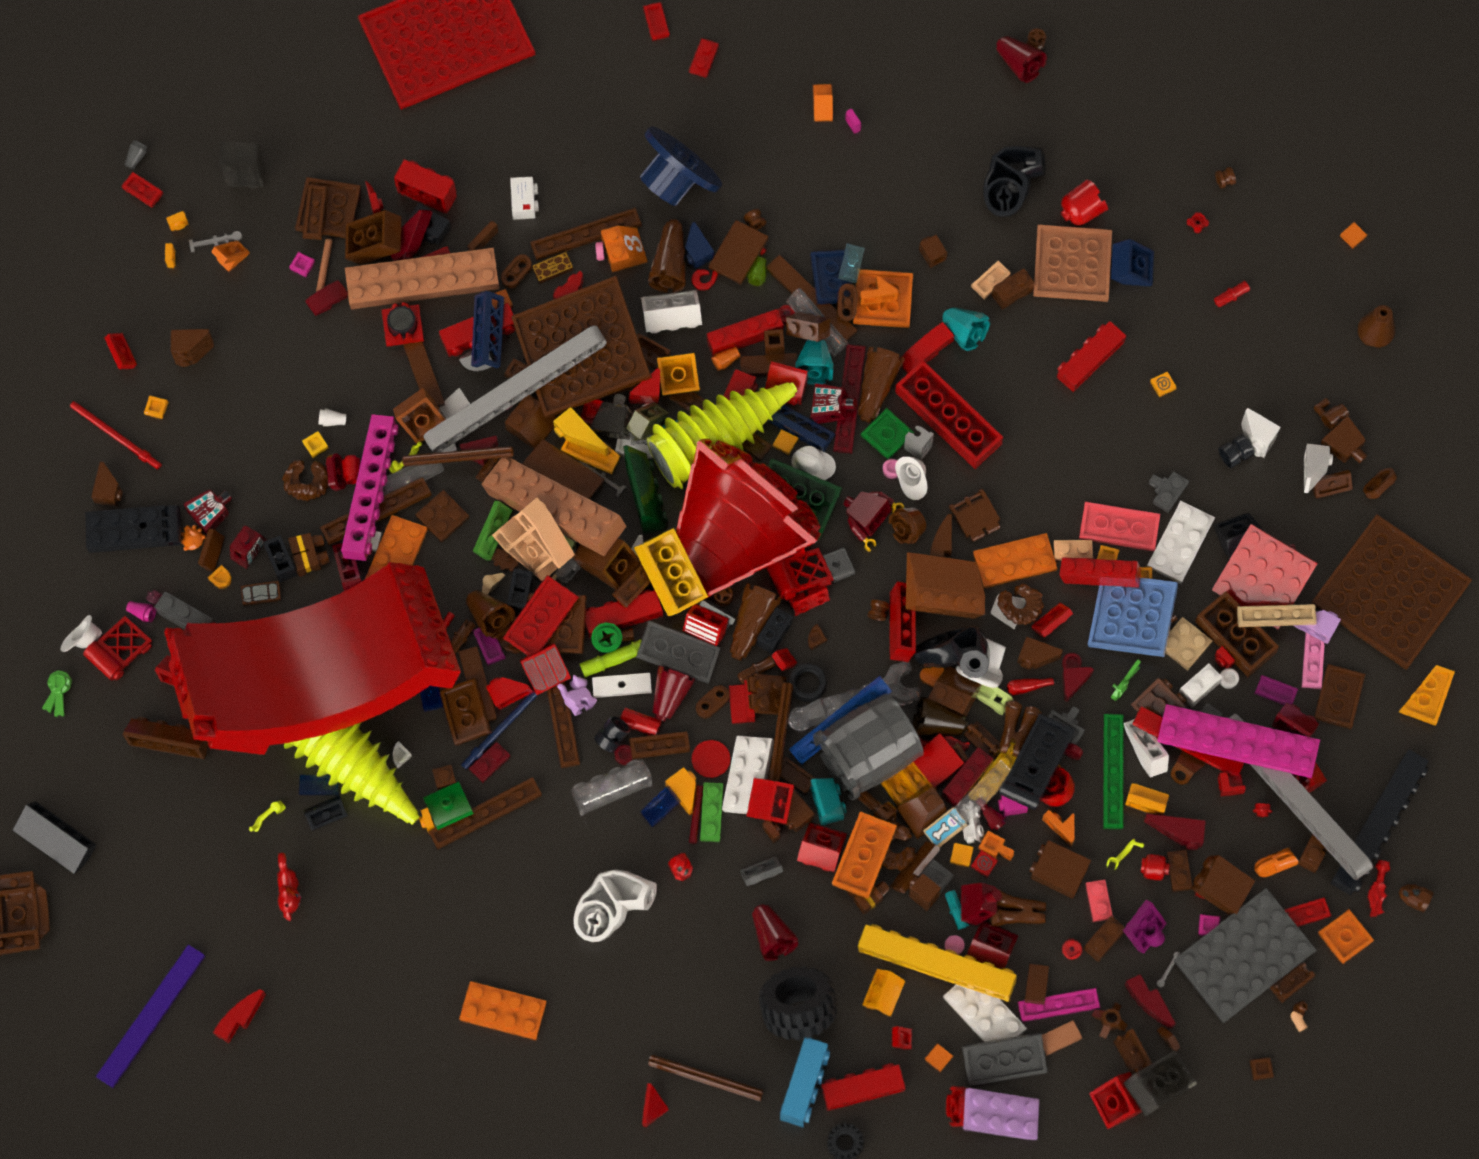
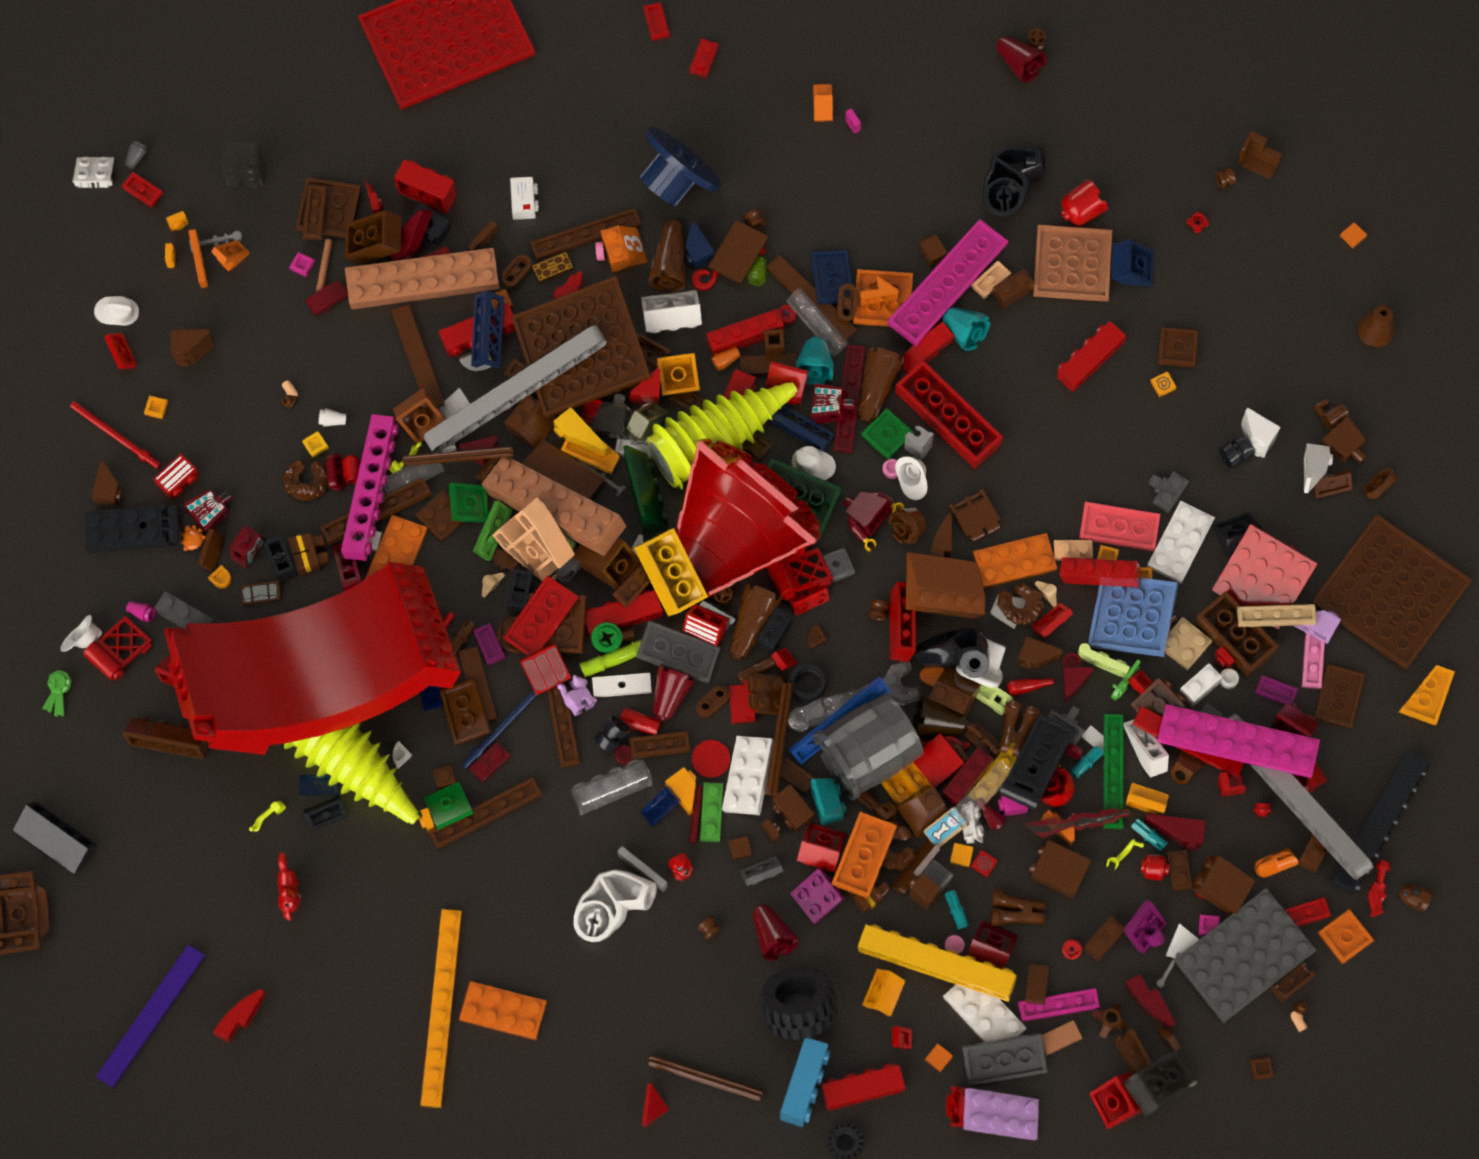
clear pink plate [146,589,162,605] -> none
piece [382,302,424,347] -> none
reddish brown cone [466,590,515,638] -> none
red slope [486,677,534,710] -> none
red slope [746,778,794,824] -> none
light orange tile [773,429,798,455] -> none
reddish brown brick [786,312,830,342] -> none
clear light blue plate [838,244,865,283] -> none
dark red torso [961,883,1002,925] -> none
orange plate [979,831,1015,861] -> none
coral plate [1085,880,1113,922] -> none
red axle [1214,281,1250,307] -> none
none -> white hinge [73,157,114,188]
none -> white piece [94,296,139,326]
none -> brick [153,454,199,500]
none -> orange tile [188,229,208,288]
none -> arm [282,380,298,408]
none -> light orange plate [421,909,462,1108]
none -> green plate [449,483,489,523]
none -> light grey tile [617,846,668,892]
none -> reddish brown wheel [697,916,723,941]
none -> reddish brown tile [728,836,752,861]
none -> magenta plate [790,868,845,924]
none -> dark pink plate [887,219,1009,346]
none -> dark red sword [1026,809,1130,838]
none -> tan piece [1034,581,1057,607]
none -> teal axle [1069,746,1104,779]
none -> yellowish green plate [1078,643,1130,678]
none -> white sticker [1082,726,1103,750]
none -> red plate [1128,670,1153,695]
none -> teal axle [1131,819,1168,852]
none -> reddish brown plate [1158,327,1199,368]
none -> white sticker [1166,924,1199,958]
none -> reddish brown panel [1237,131,1282,179]

